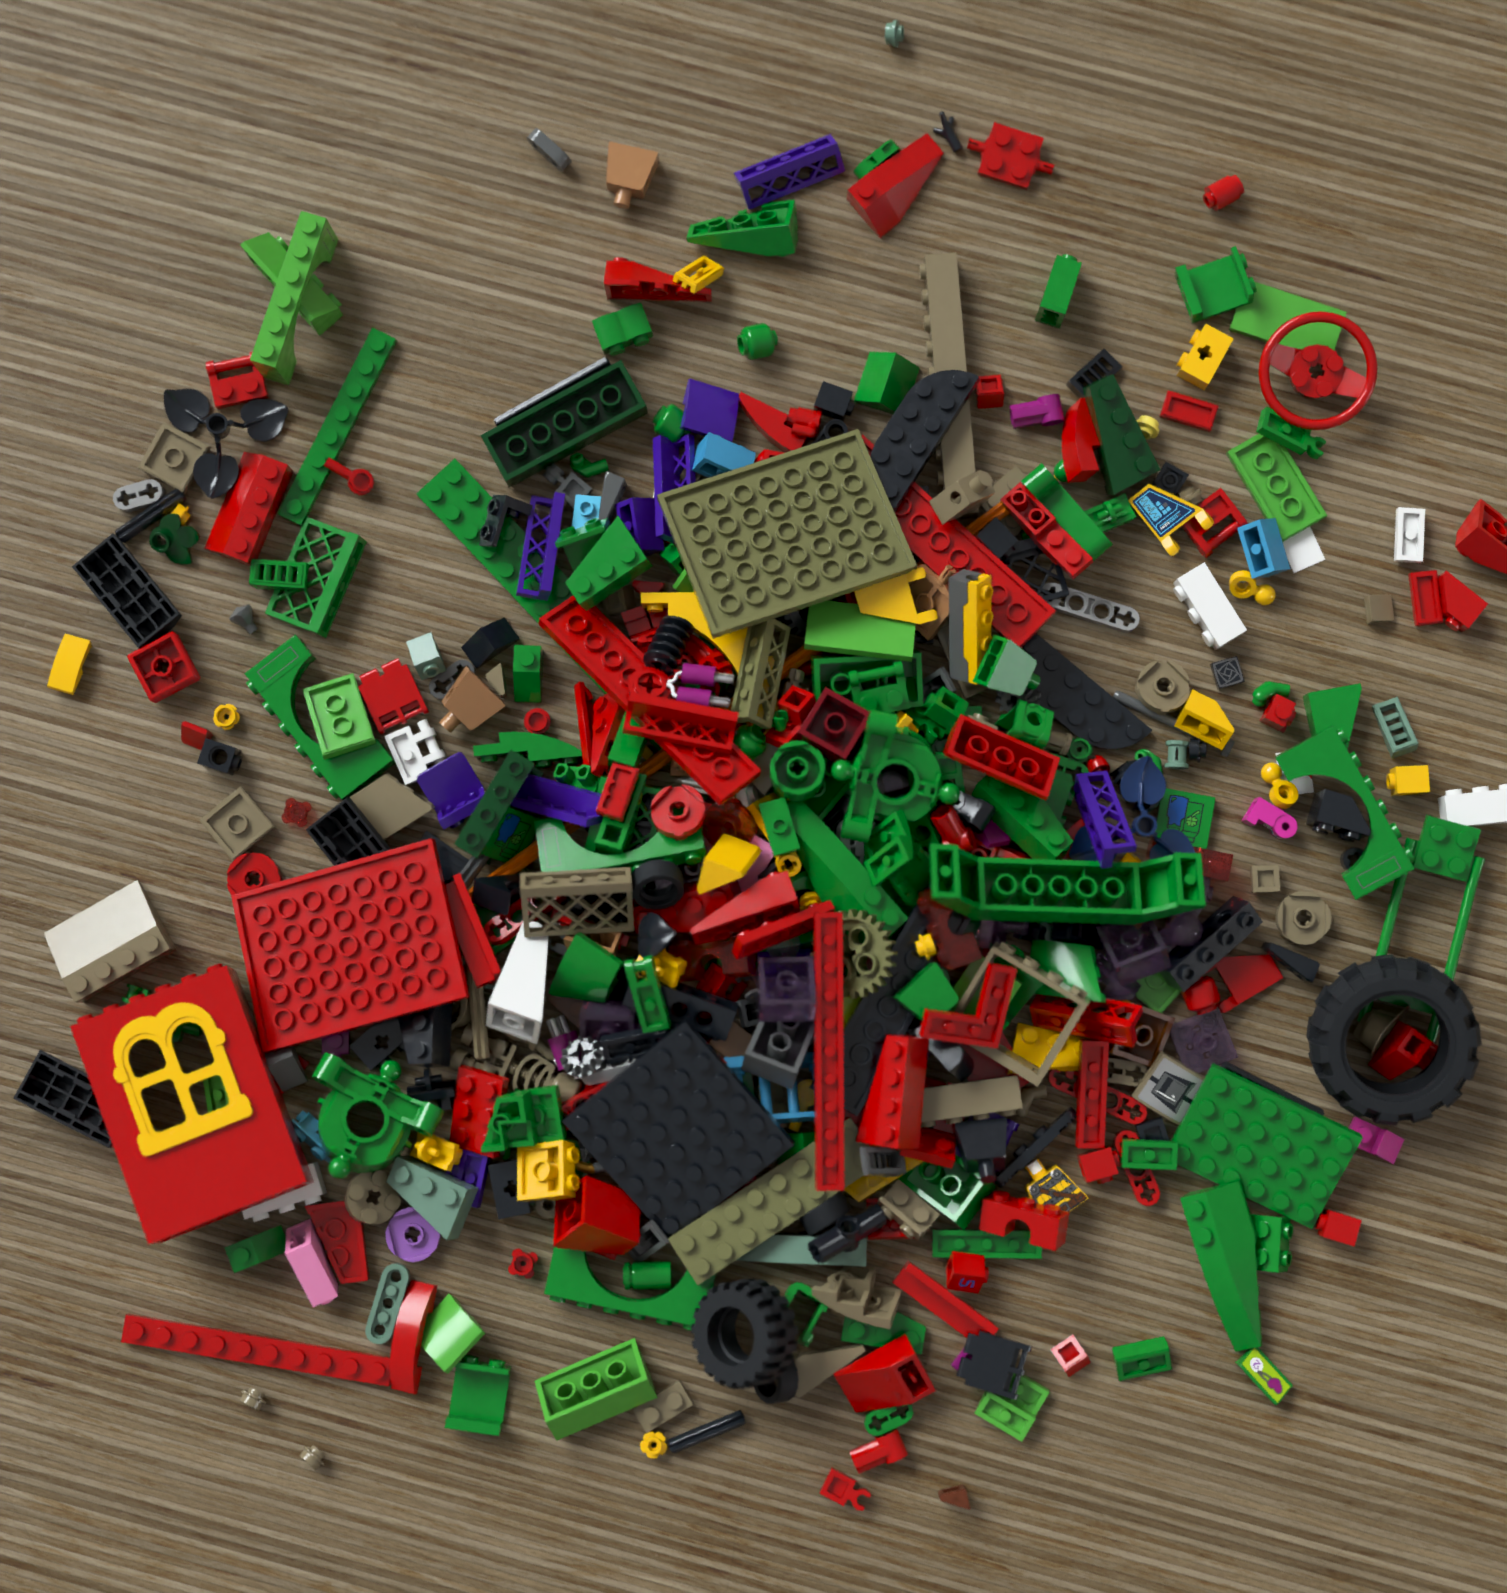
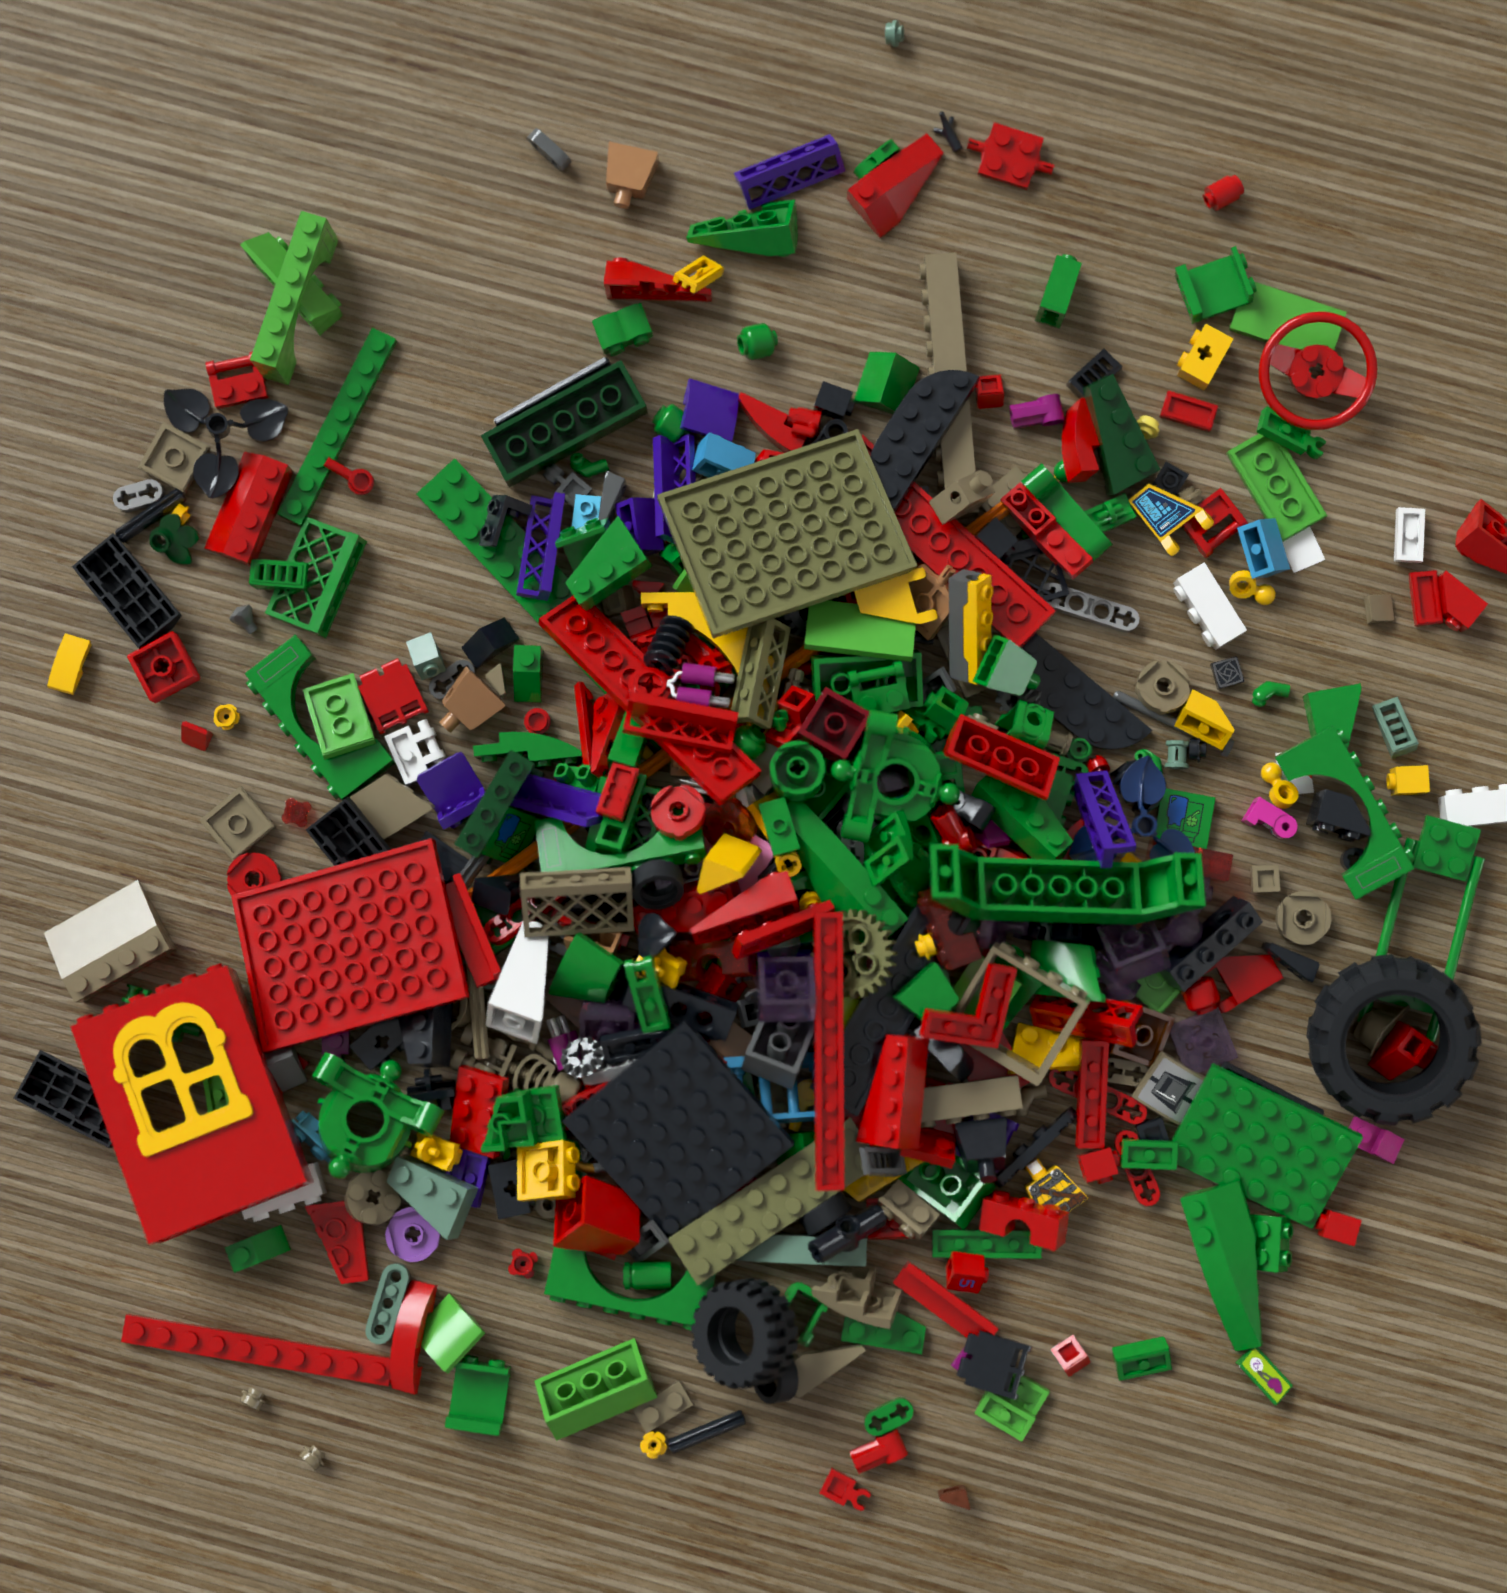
black brick [197,738,243,776] -> none
bright pink slope [285,1218,338,1307] -> none
red slope [833,1334,936,1413] -> none
red brick [1259,694,1296,733] -> none

